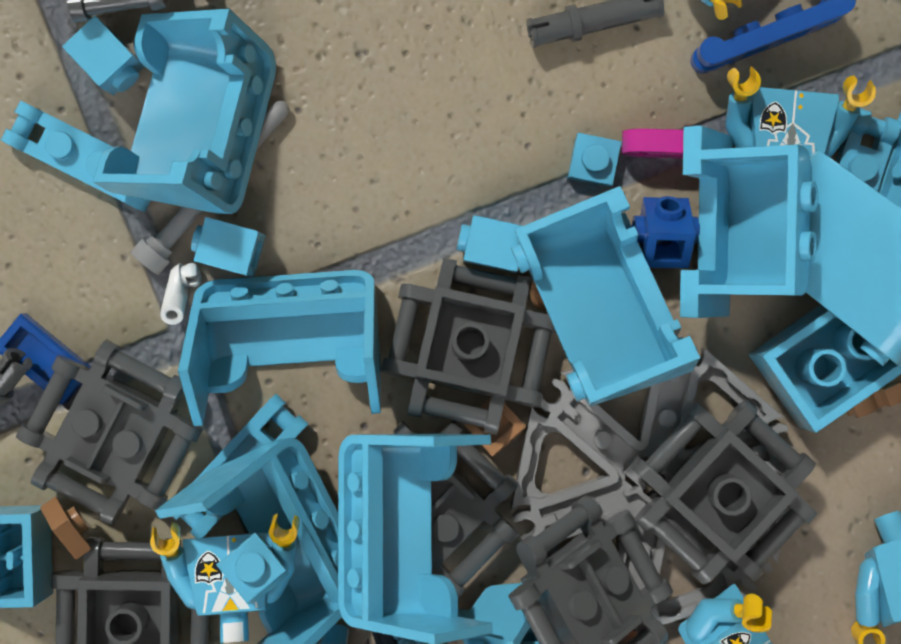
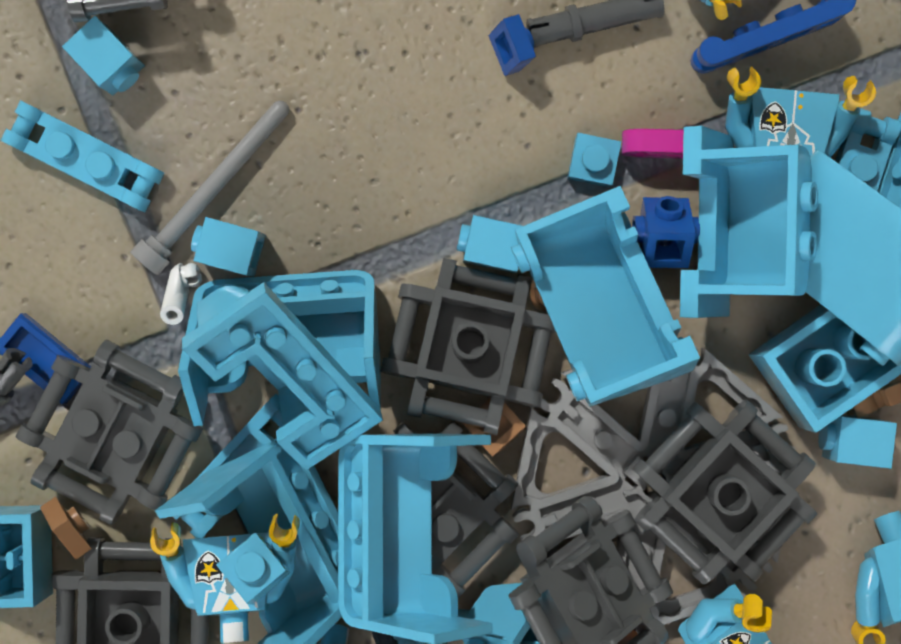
medium azure windscreen [93,9,276,214] -> none
none -> medium azure windscreen [182,282,383,470]
none -> blue plate [488,14,536,76]
none -> medium azure brick [818,415,897,469]

